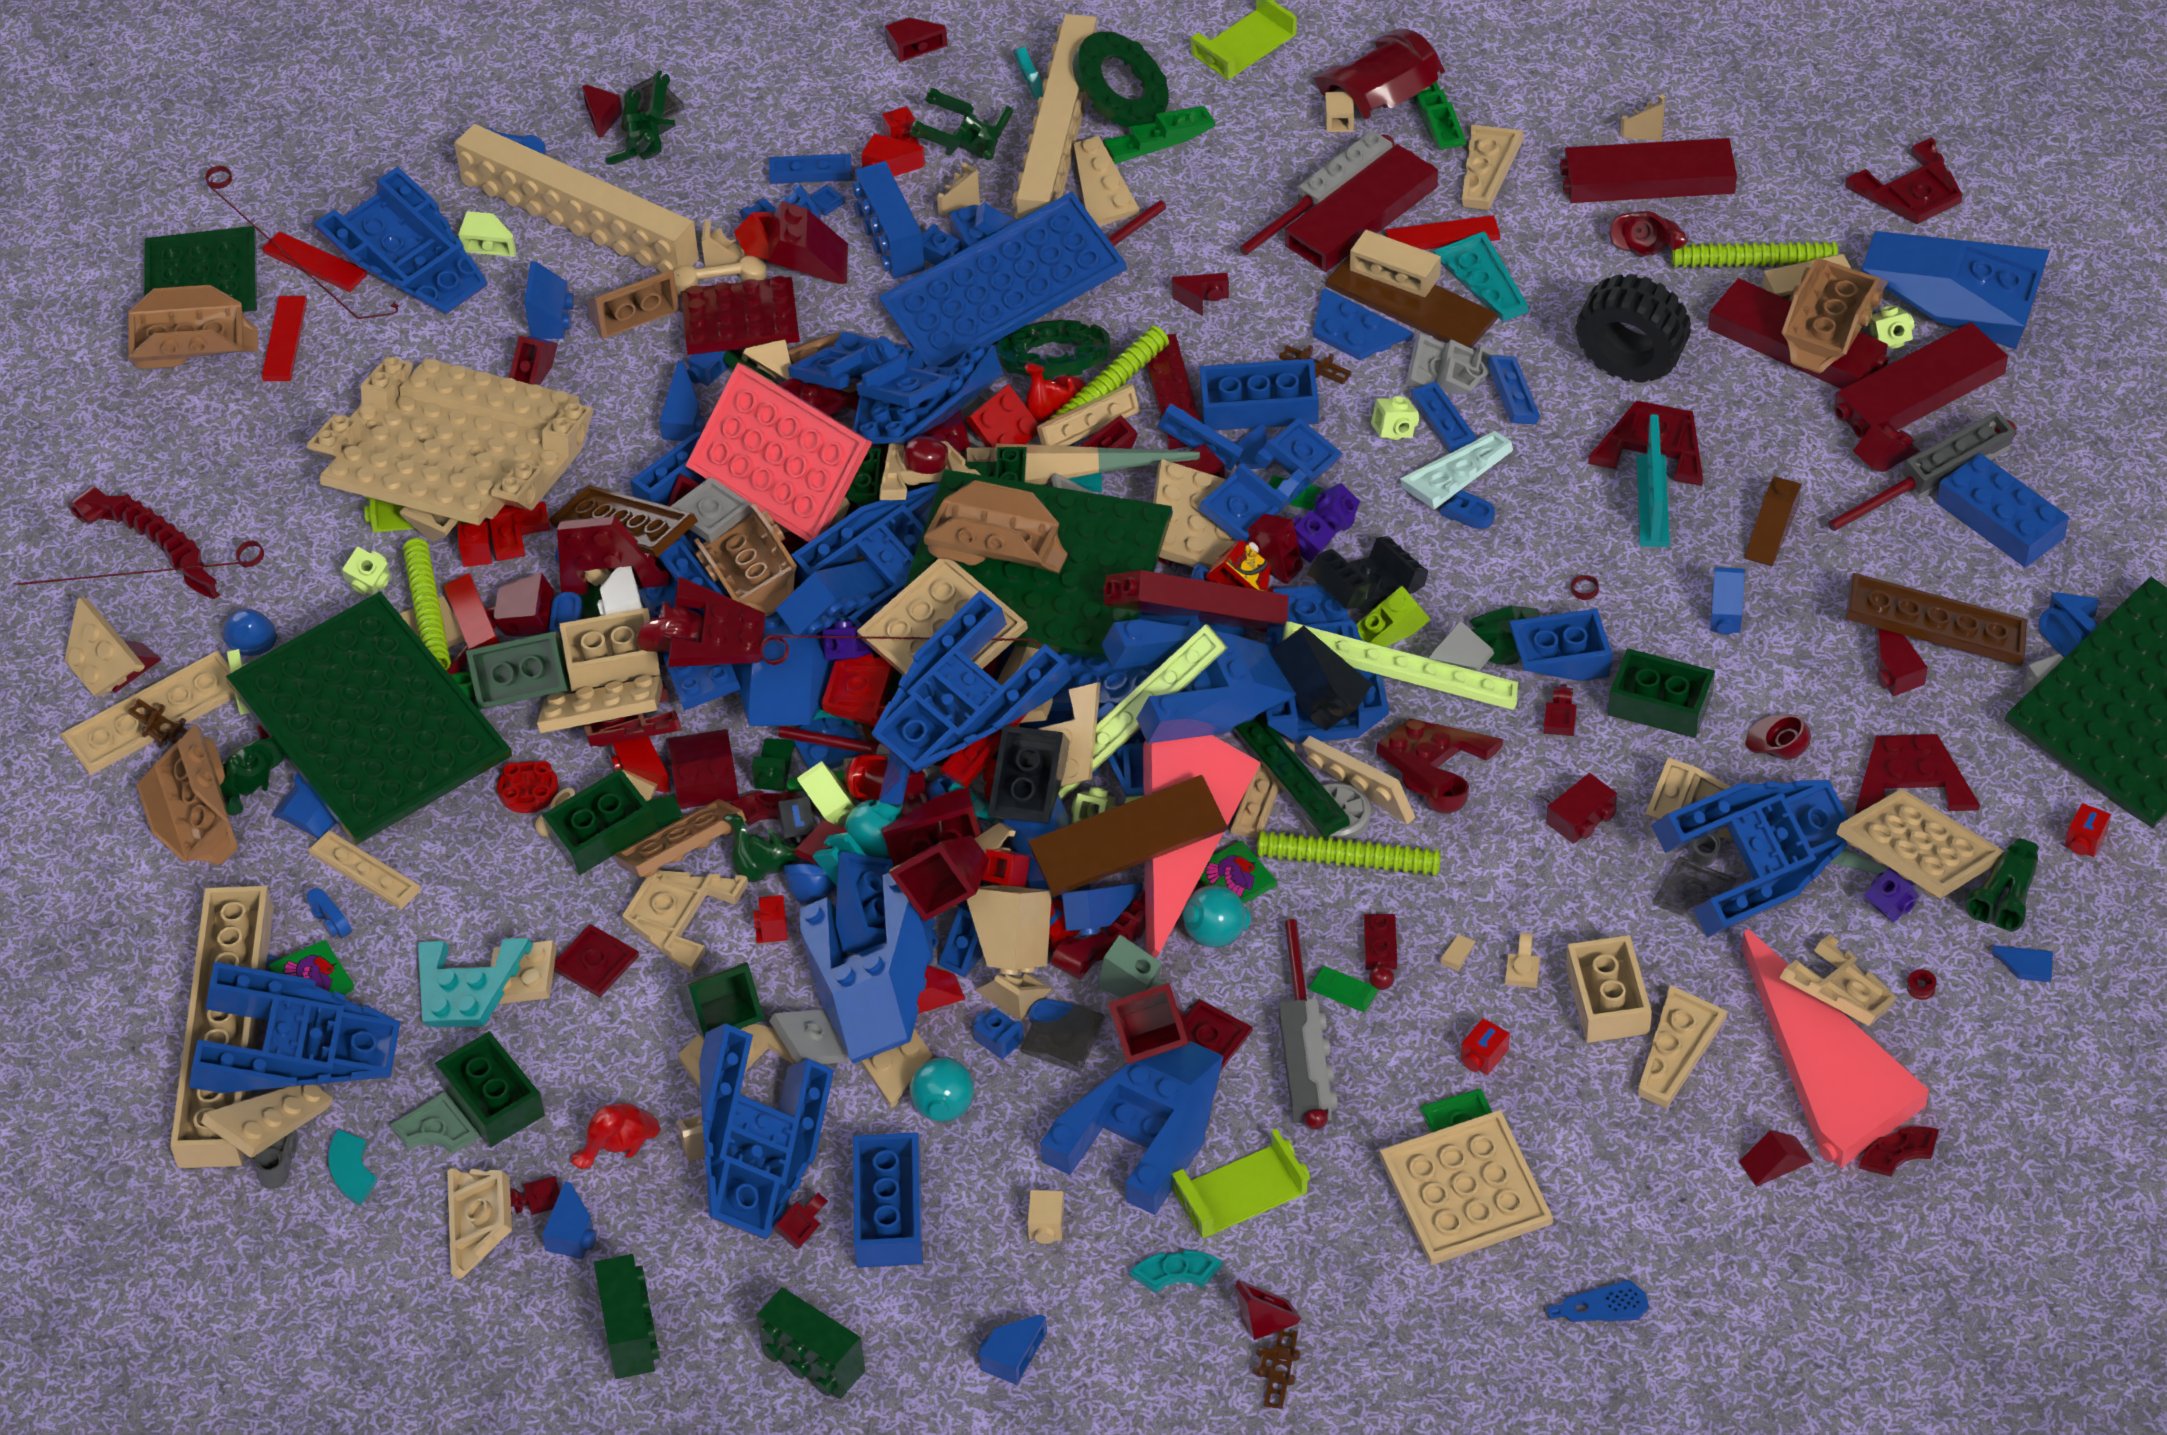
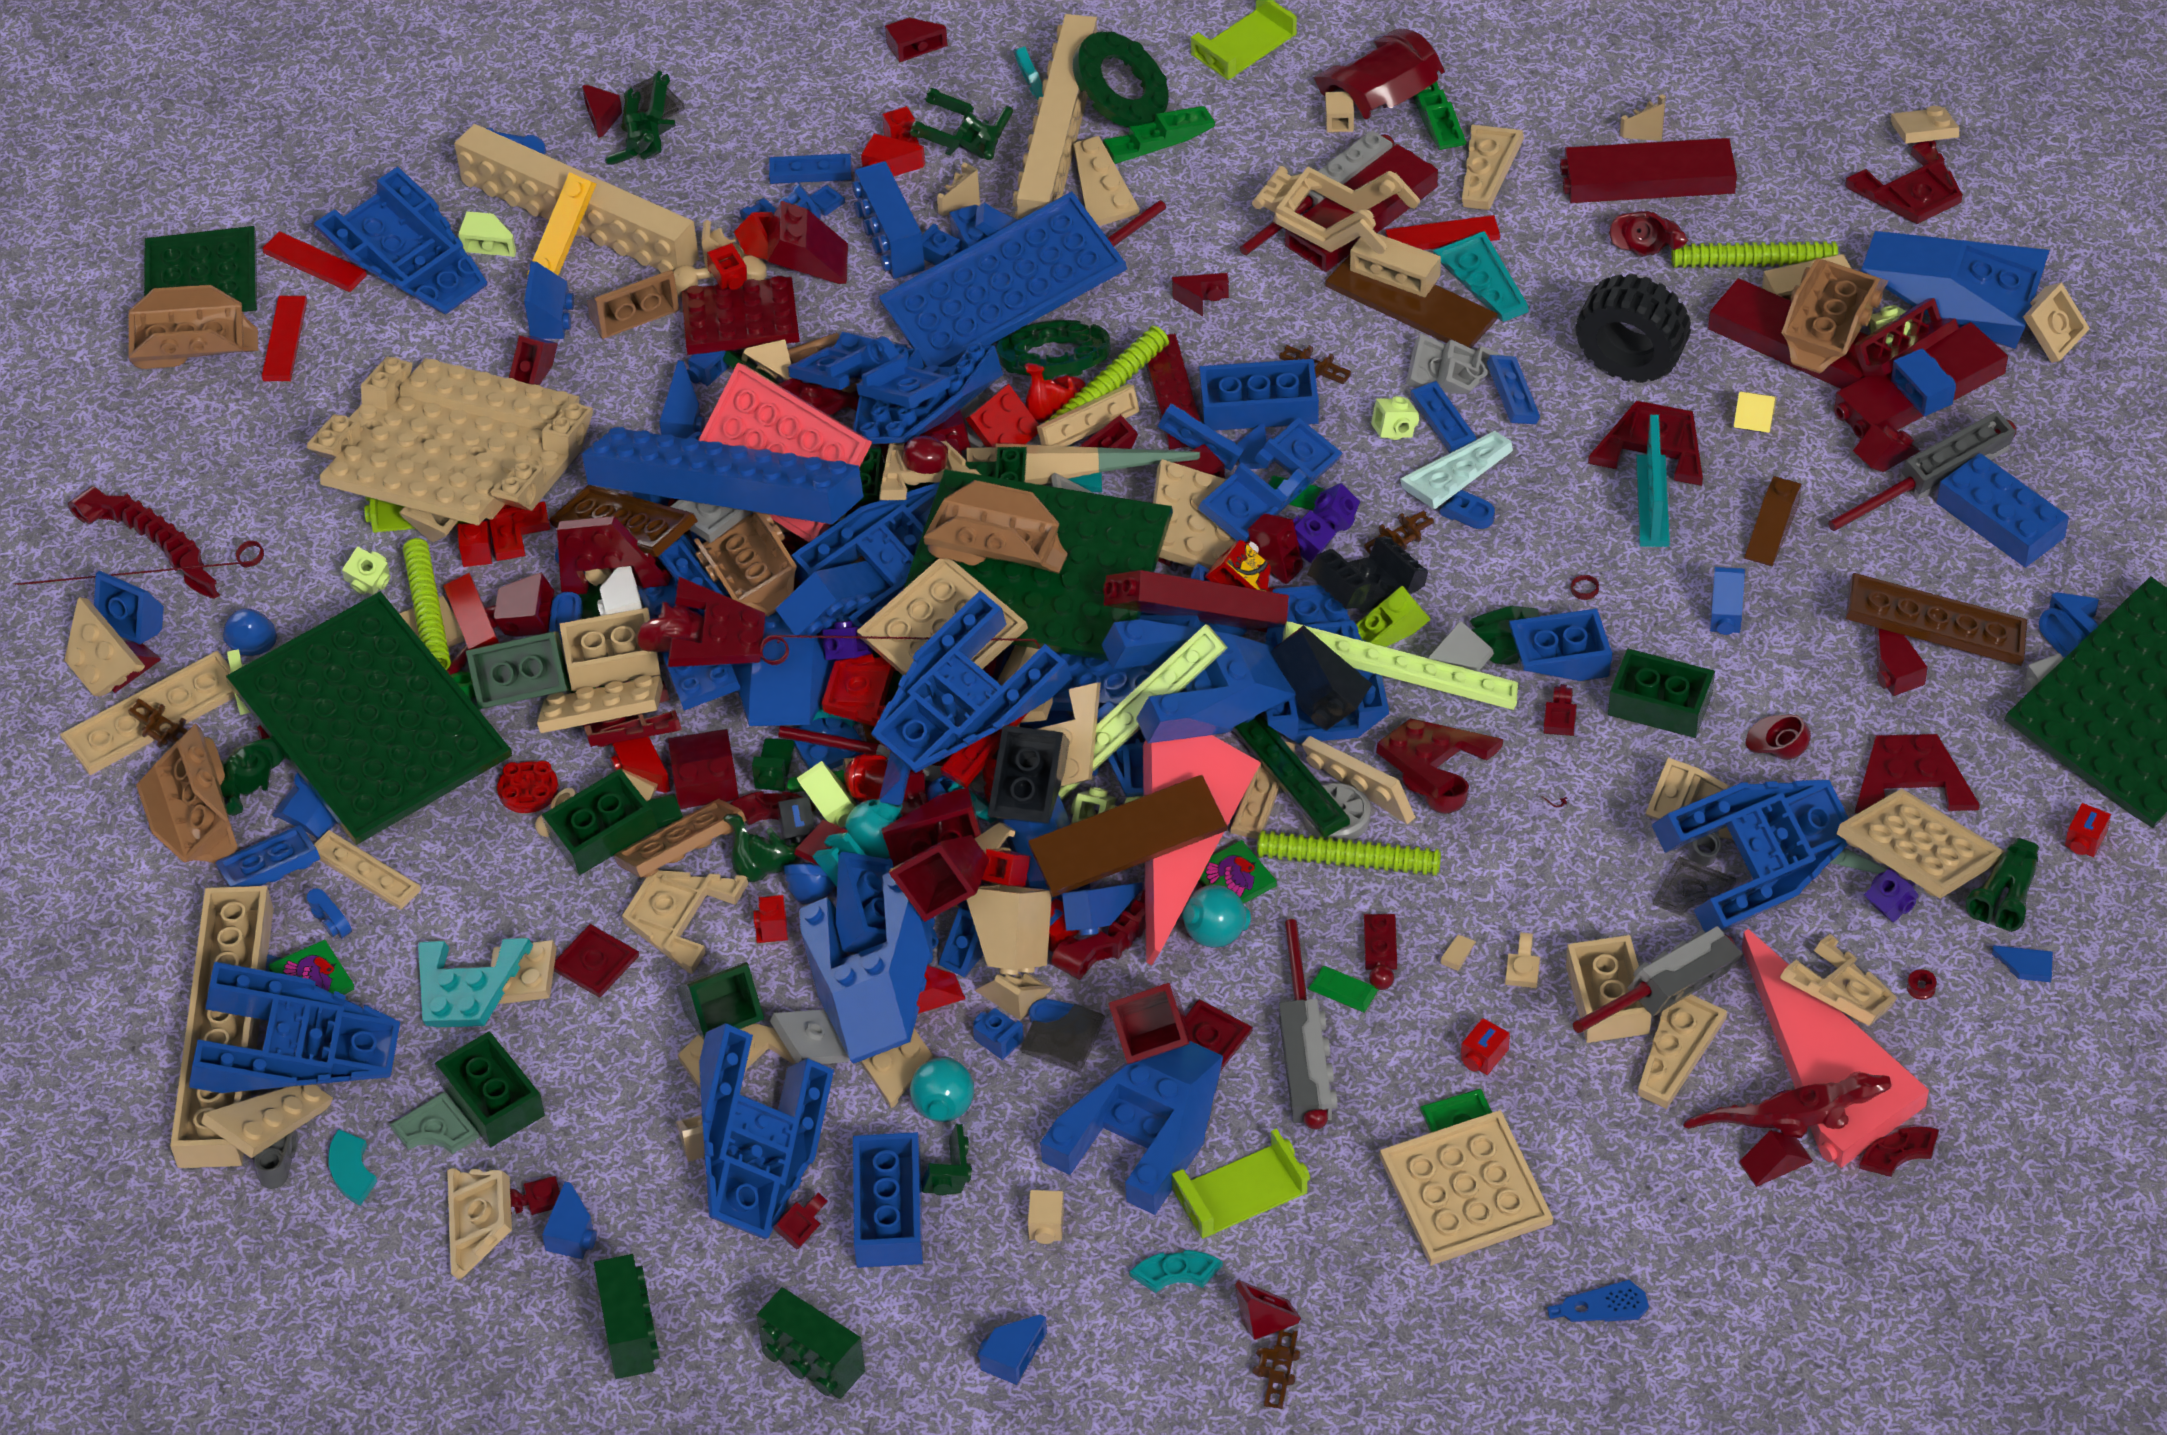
dark red piece [205,165,399,319] -> none
red piece [571,1103,661,1169] -> none
sand green torso [1097,935,1166,998] -> none
blue wing [1313,288,1414,360] -> none
dark red brick [1546,772,1617,844] -> none
none -> blue slope [94,571,164,644]
none -> blue plate [215,825,320,887]
none -> yellow plate [527,172,597,276]
none -> blue brick [582,427,864,524]
none -> red brick [707,243,747,290]
none -> dark green bracket [921,1124,972,1196]
none -> tan piece [1252,166,1420,254]
none -> reddish brown piece [1364,510,1434,554]
none -> piece [1573,926,1743,1033]
none -> dark red animal [1684,1072,1892,1138]
none -> light yellow piece [1734,391,1777,433]
none -> dark red fence [1854,298,1959,376]
none -> tan plate [1891,106,1959,144]
none -> blue brick [1891,348,1956,417]
none -> tan plate [2023,282,2090,363]

